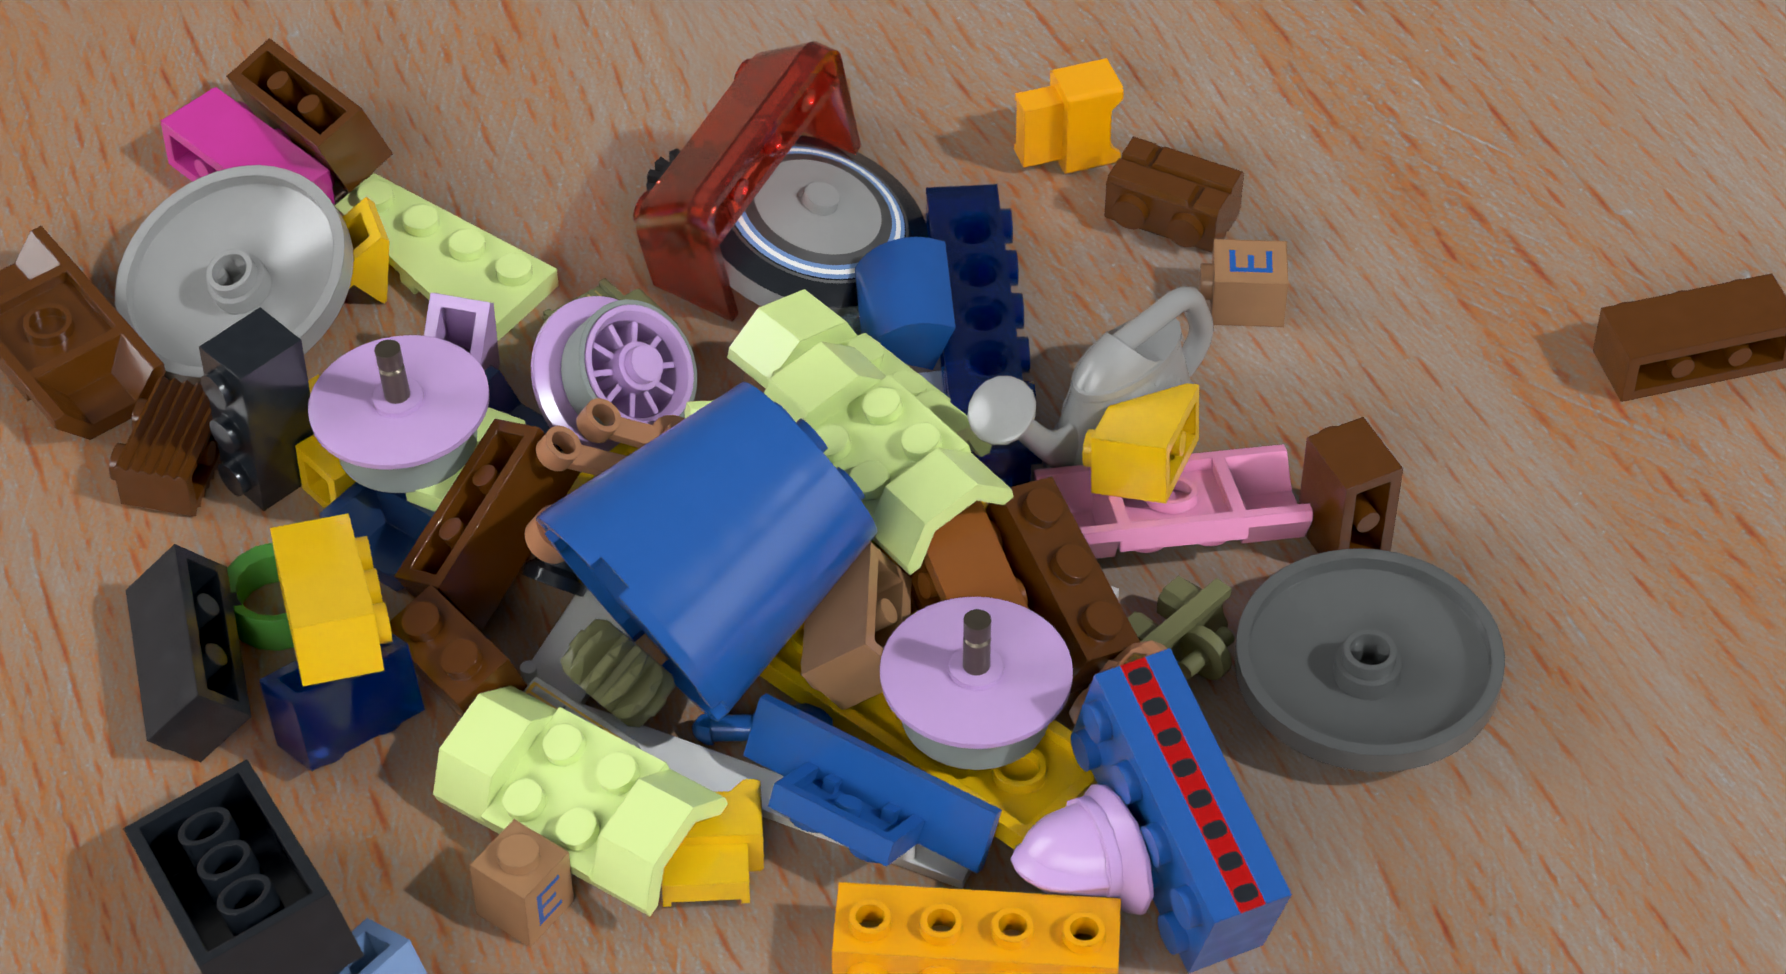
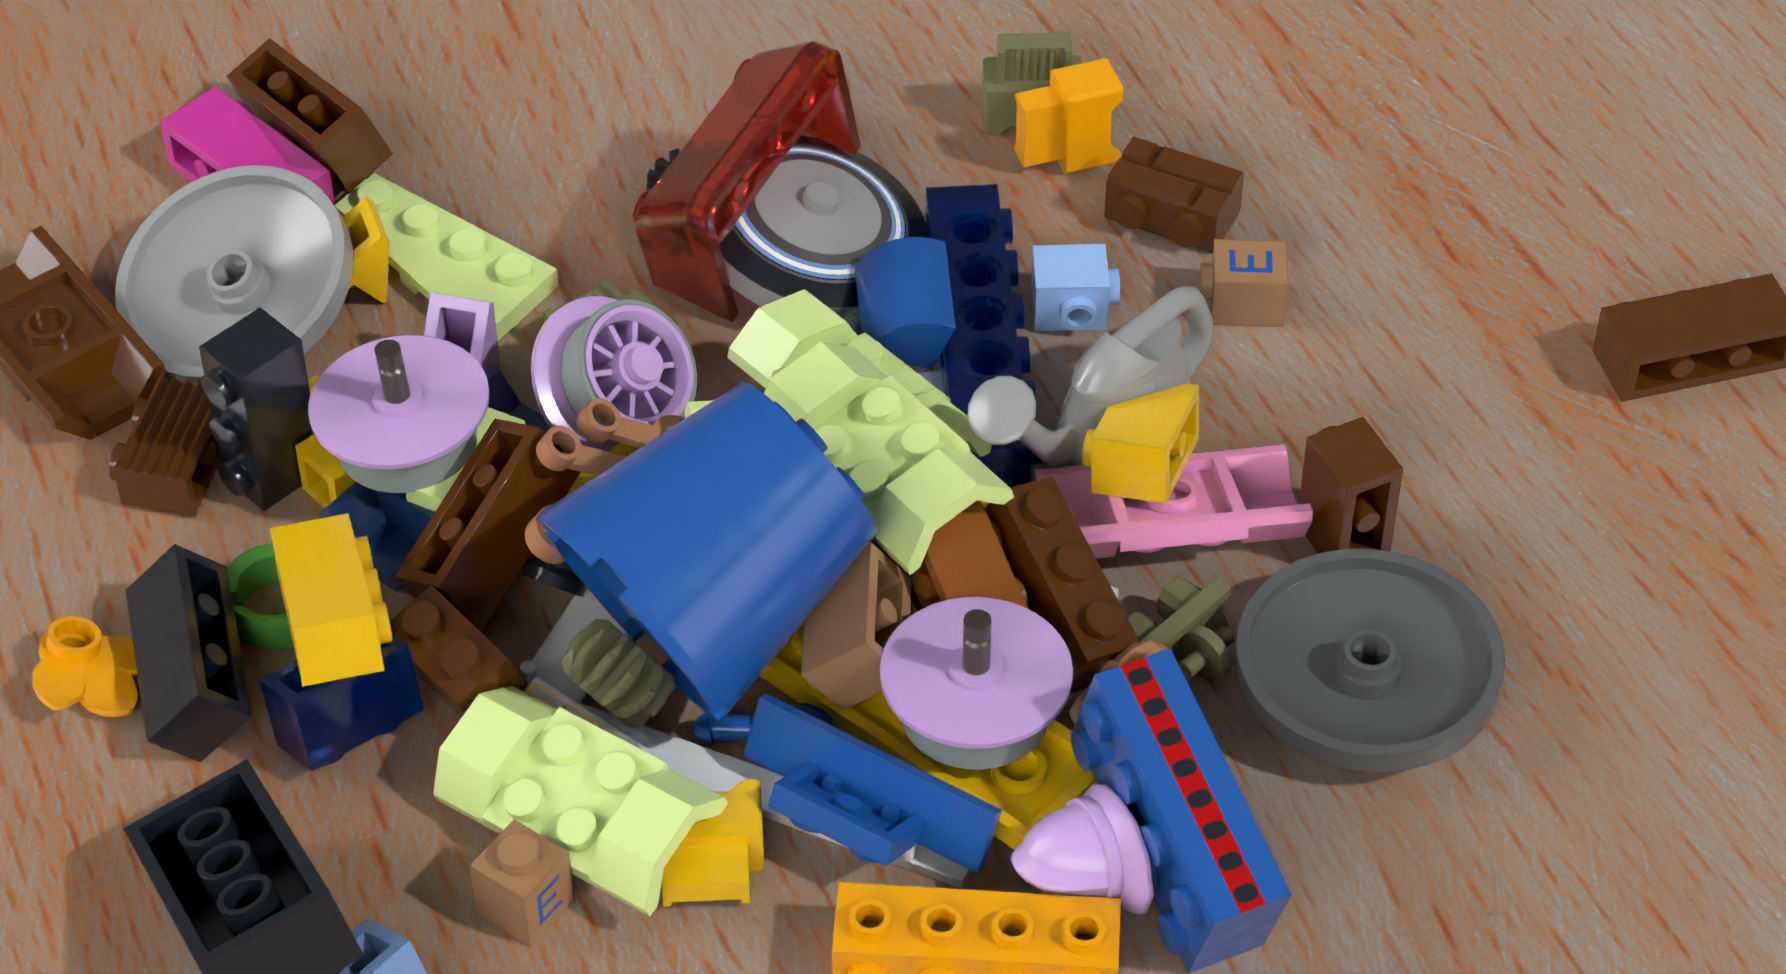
none -> light orange plate [32,616,138,717]
none -> olive piece [982,32,1082,136]
none -> light blue brick [1031,244,1120,331]

